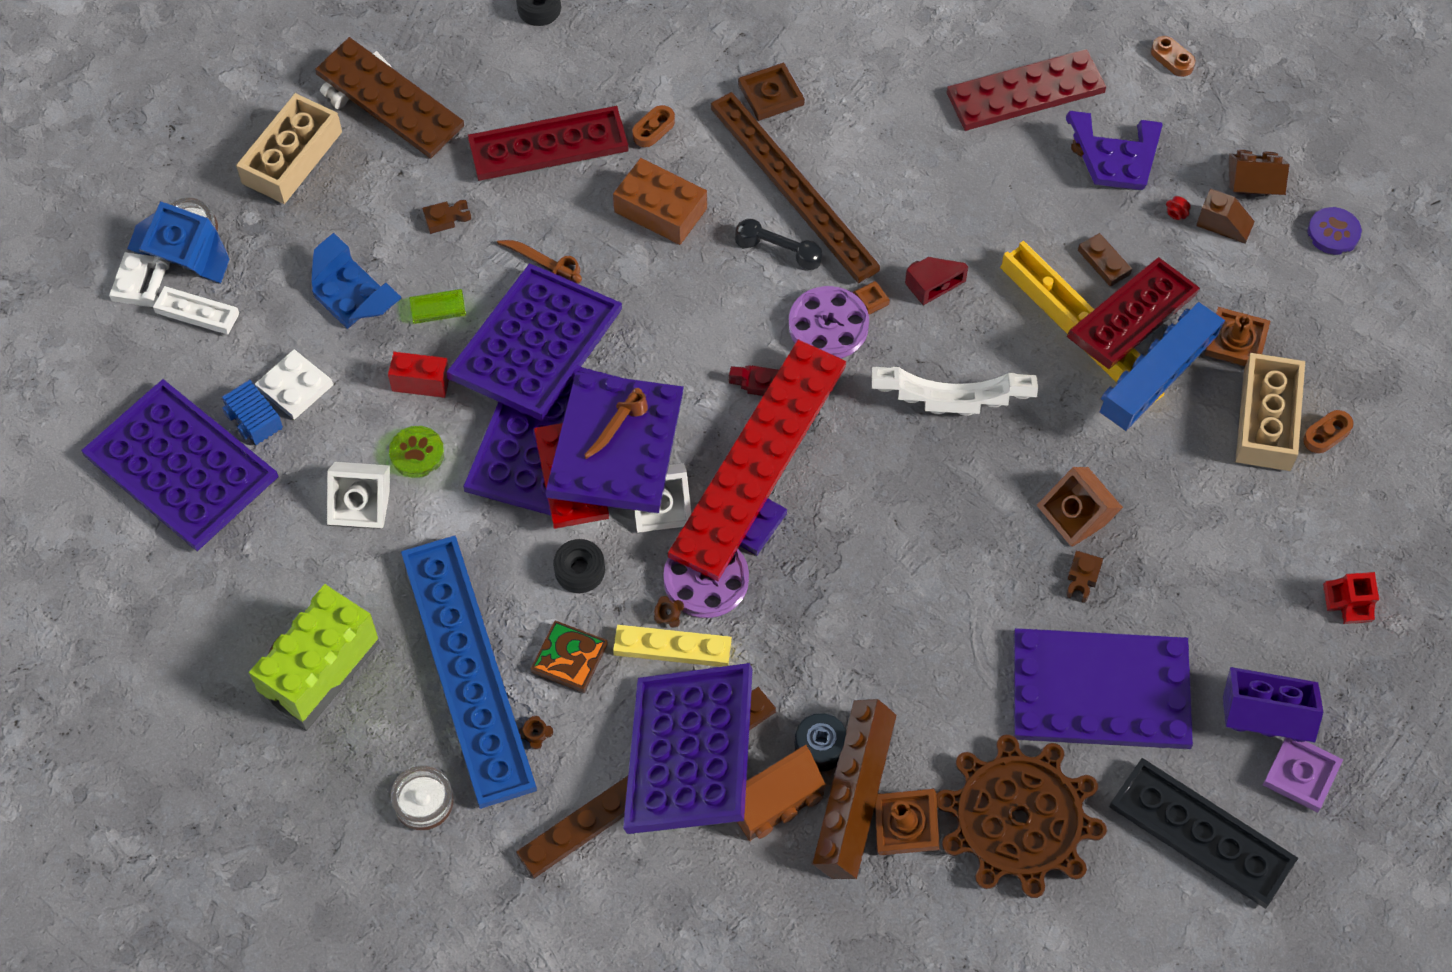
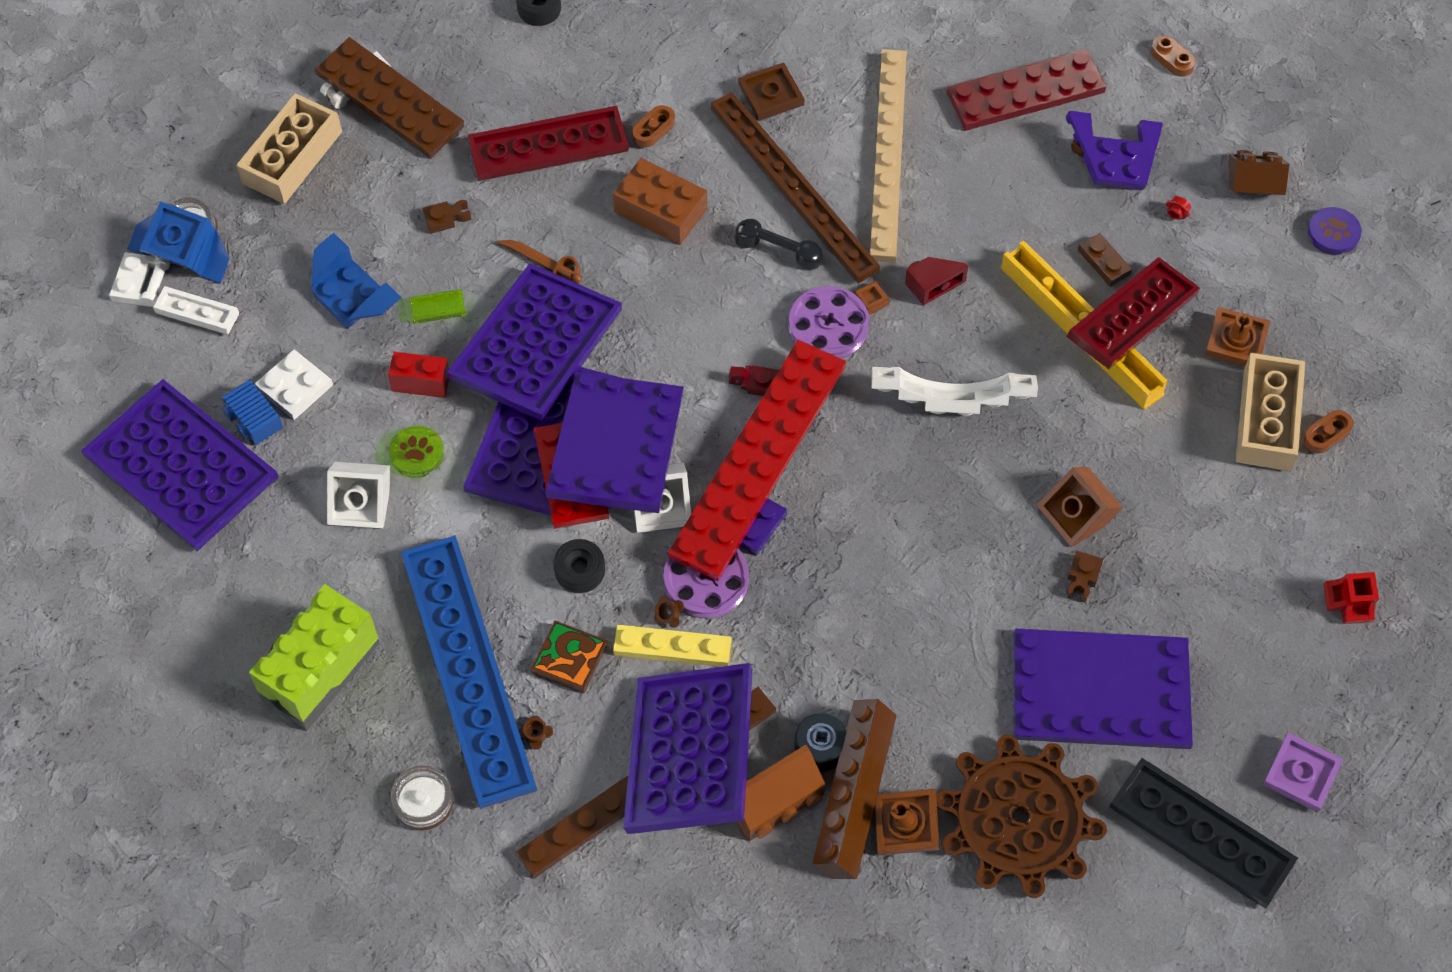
dark orange sword [584,388,648,459] -> none
blue brick [1100,302,1225,431] -> none
reddish brown slope [1196,188,1255,244] -> none
dark purple brick [1223,667,1324,743] -> none
none -> tan plate [870,49,907,263]

